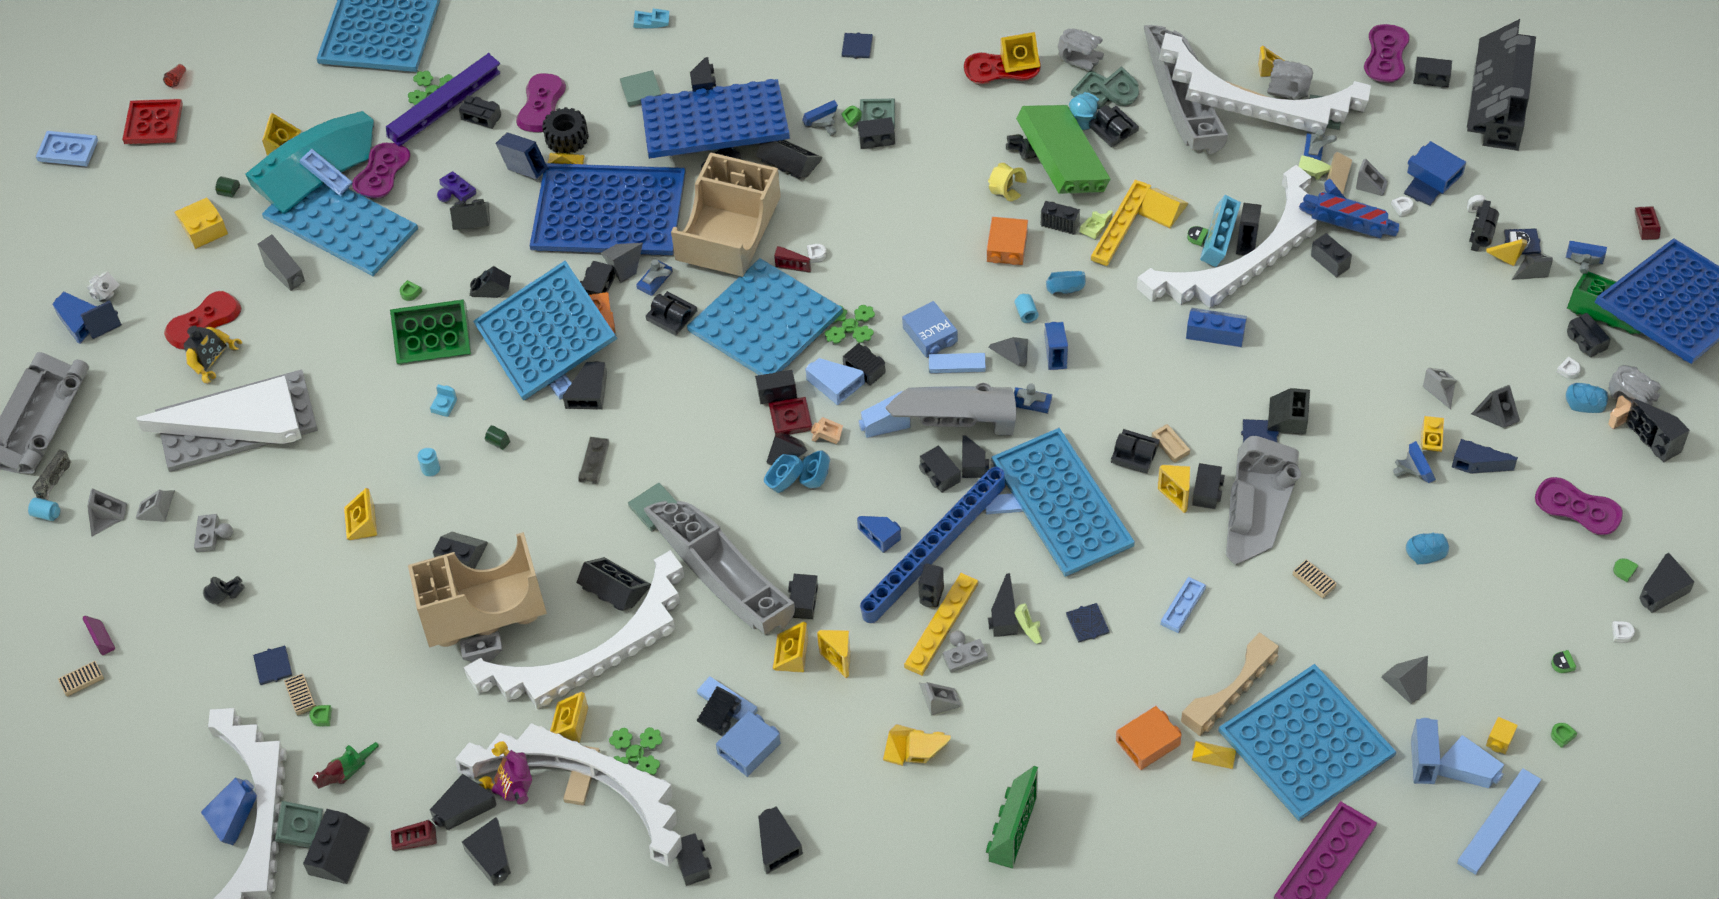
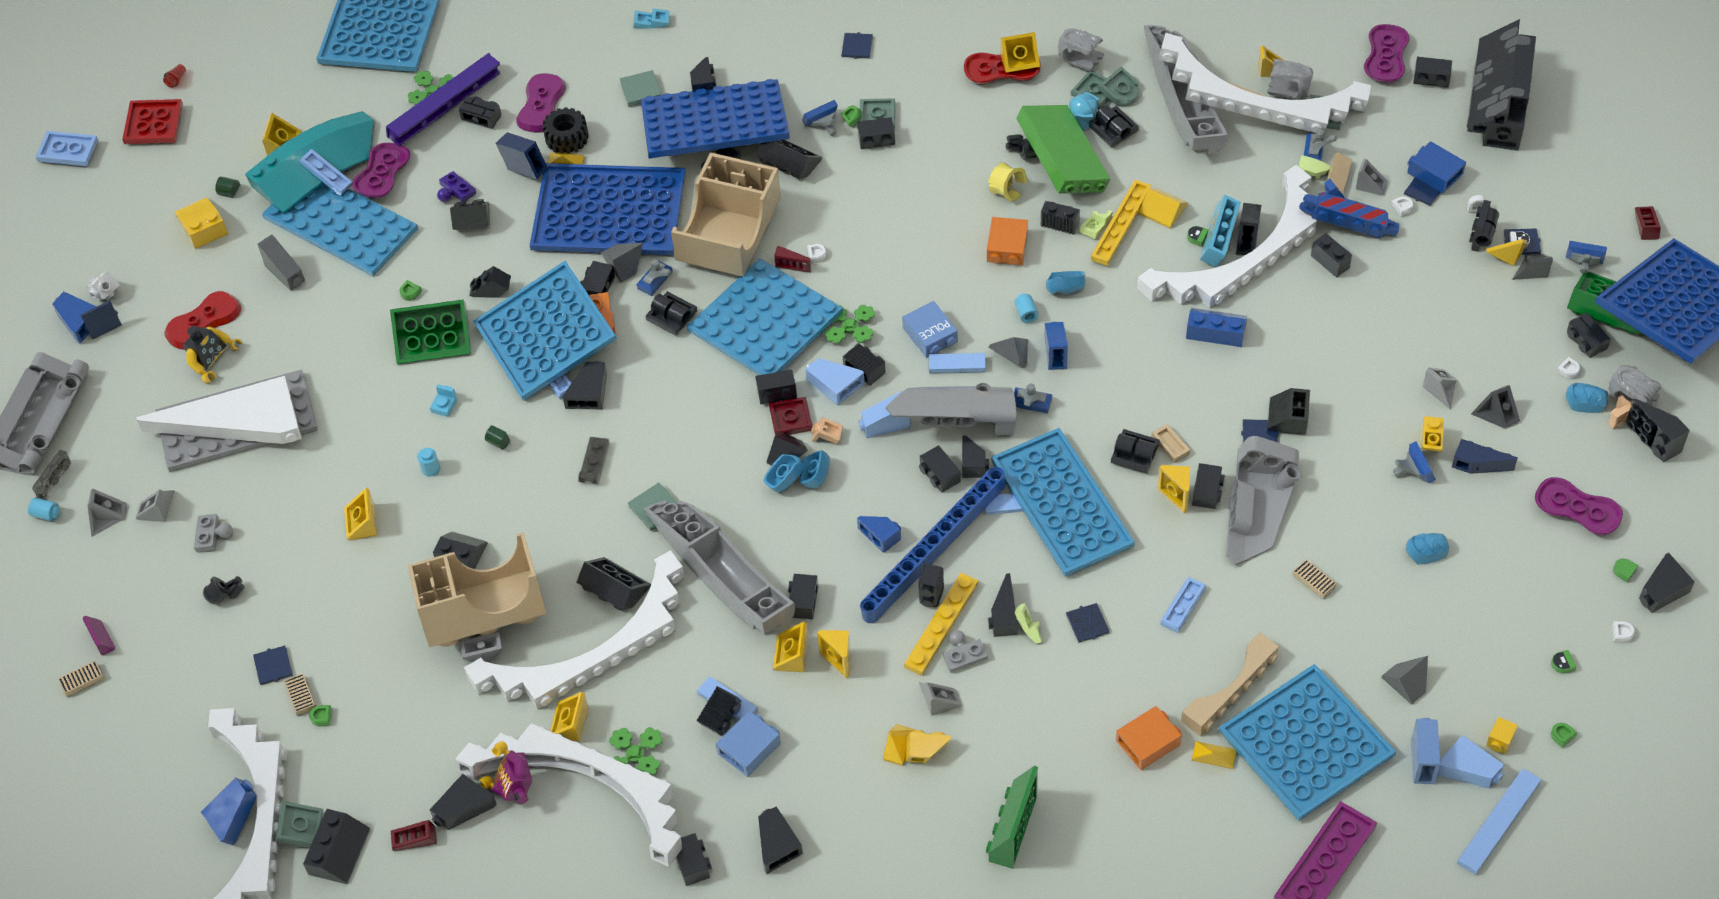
animal [311,742,379,789] -> none
black slope [462,817,511,886] -> none
tan tile [563,745,600,806] -> none

